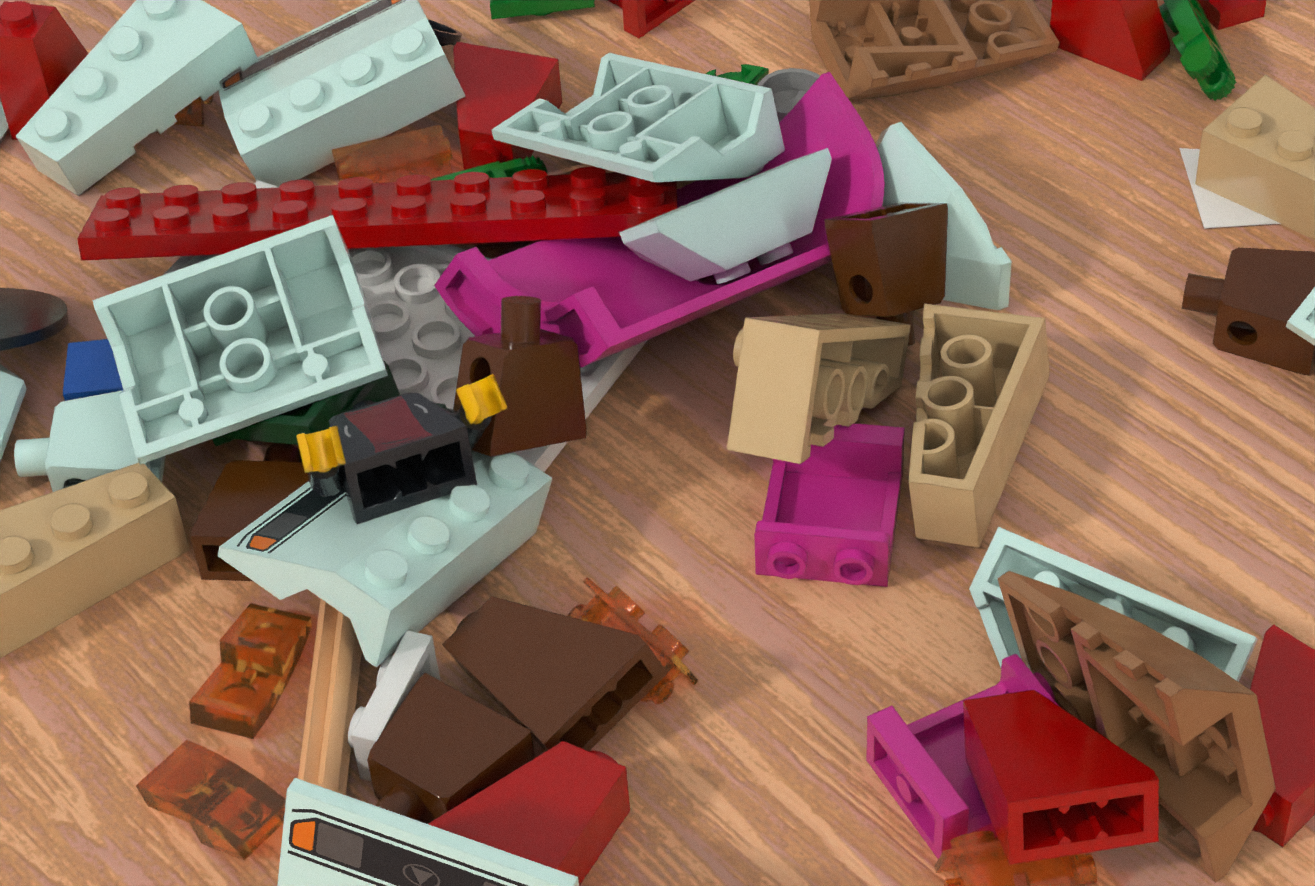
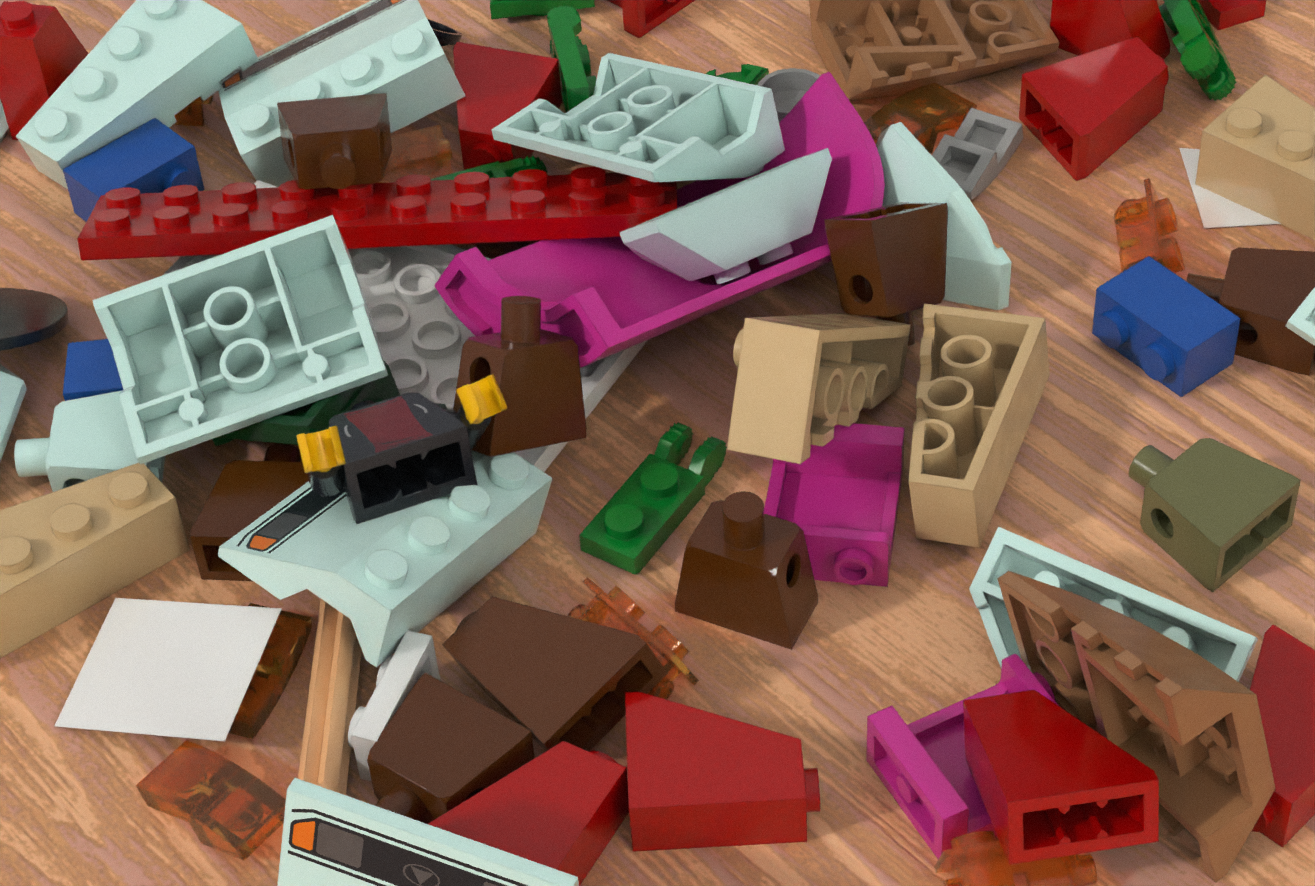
none -> white sticker [55,598,282,742]
none -> blue brick [63,118,205,222]
none -> reddish brown torso [277,93,392,190]
none -> green hinge [547,5,596,113]
none -> green hinge [579,422,727,575]
none -> red slope [625,692,820,852]
none -> reddish brown torso [675,491,818,650]
none -> clear orange slope [864,83,977,153]
none -> light grey slope [932,108,1023,200]
none -> red slope [1019,37,1169,181]
none -> blue brick [1092,256,1240,397]
none -> clear orange hinge [1114,178,1185,274]
none -> olive torso [1128,438,1301,592]

